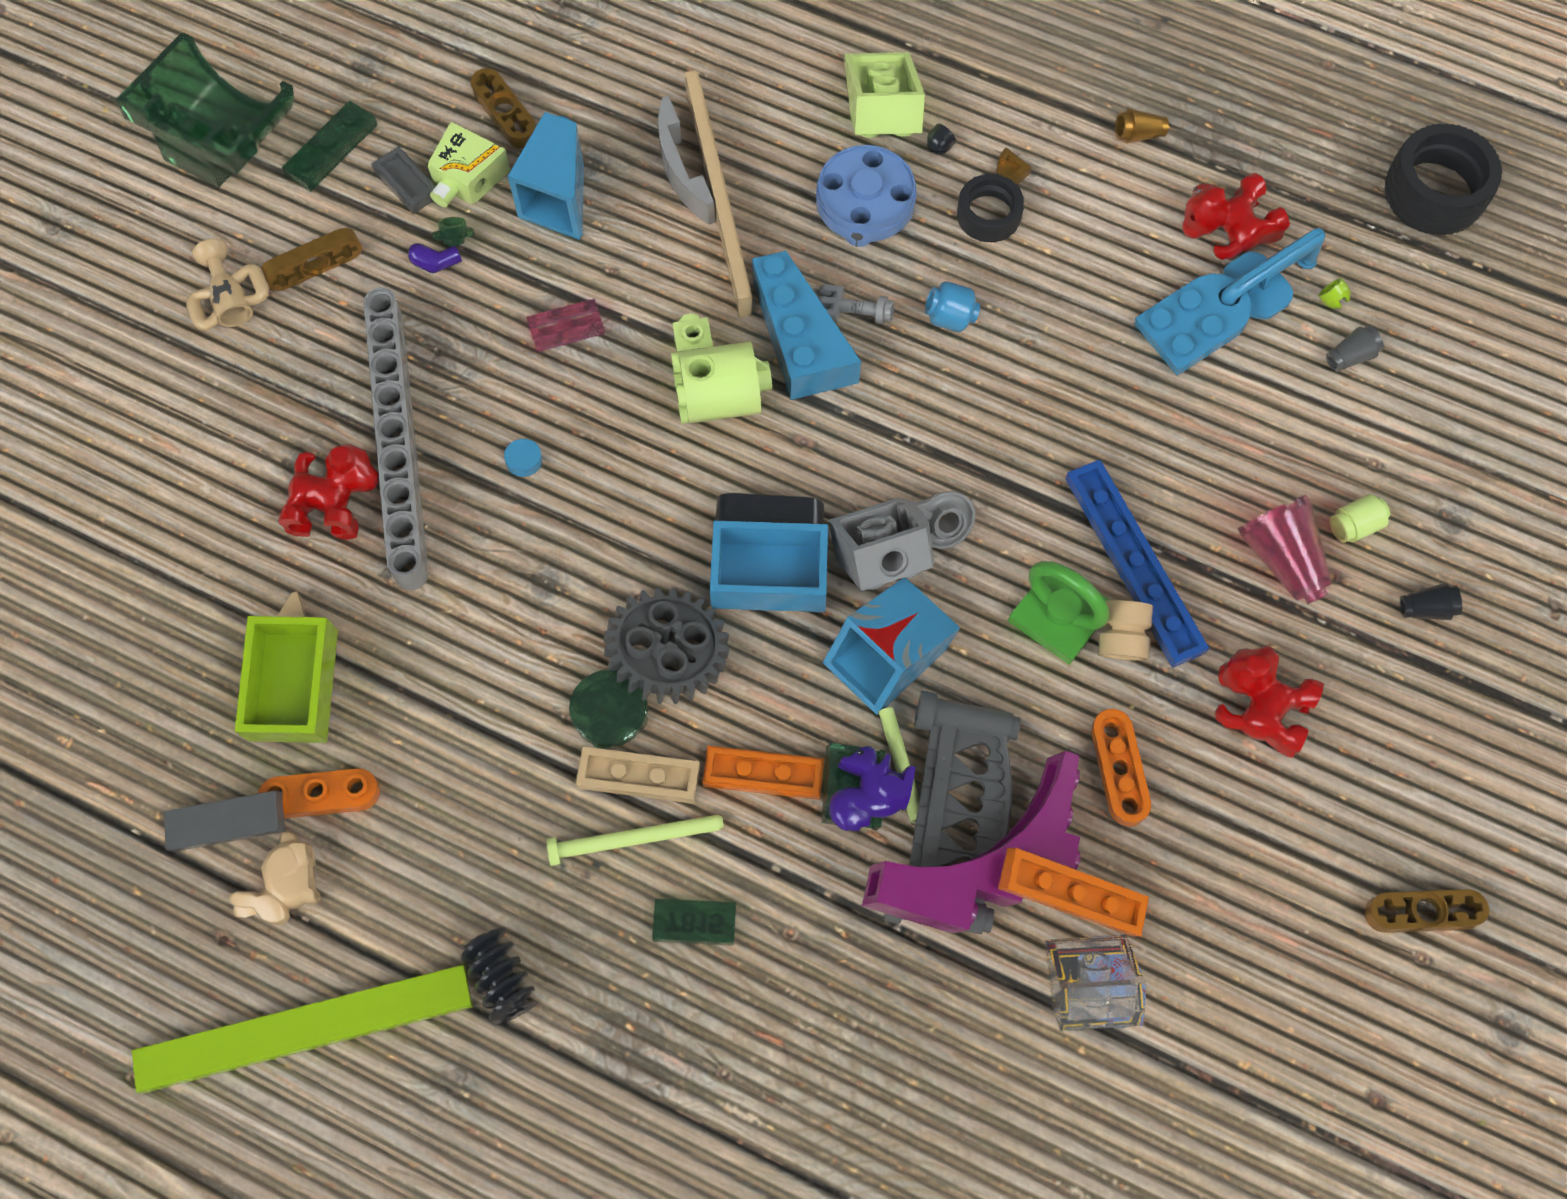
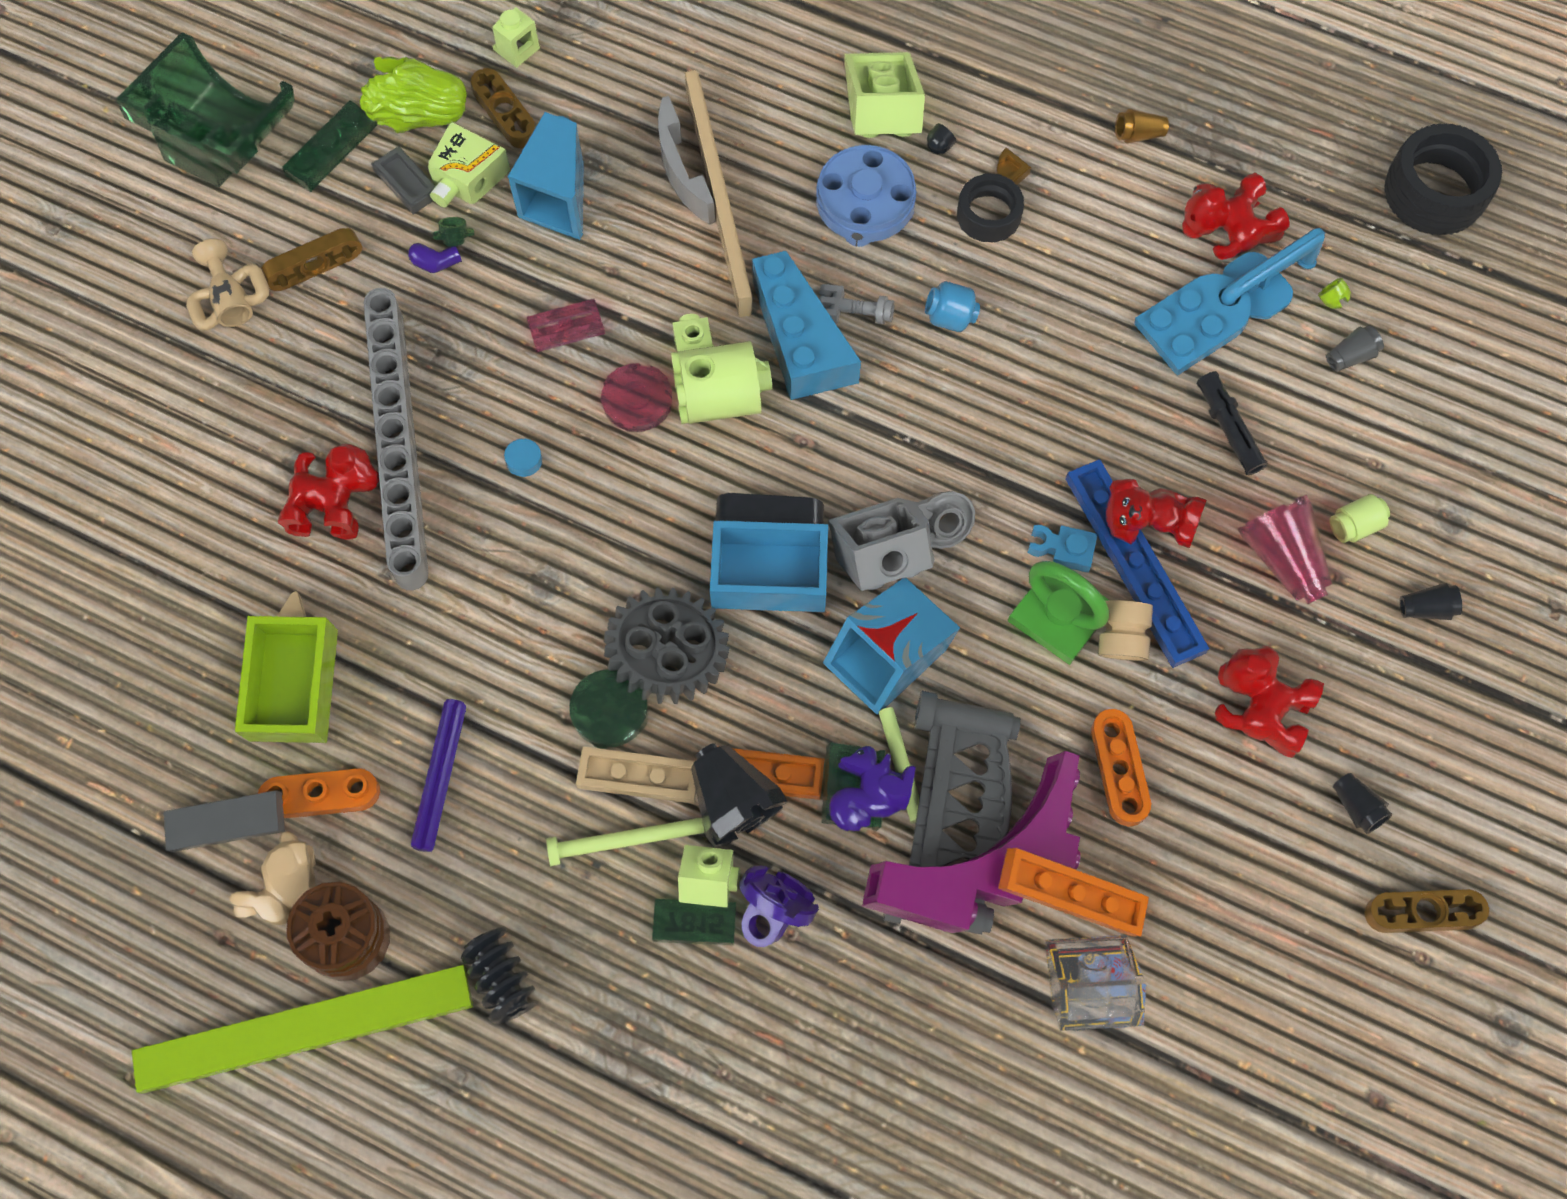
none -> reddish brown wheel [287,881,390,981]
none -> lime hair [360,56,467,133]
none -> dark purple axle [411,699,466,852]
none -> yellowish green brick [492,7,540,68]
none -> clear pink tile [601,363,673,432]
none -> yellowish green brick [678,845,740,908]
none -> black cone [691,743,788,848]
none -> dark purple tile [740,866,819,947]
none -> dark azure plate [1027,525,1098,573]
none -> red animal [1106,479,1207,548]
none -> black pin [1196,371,1268,476]
none -> black cone [1332,773,1392,834]

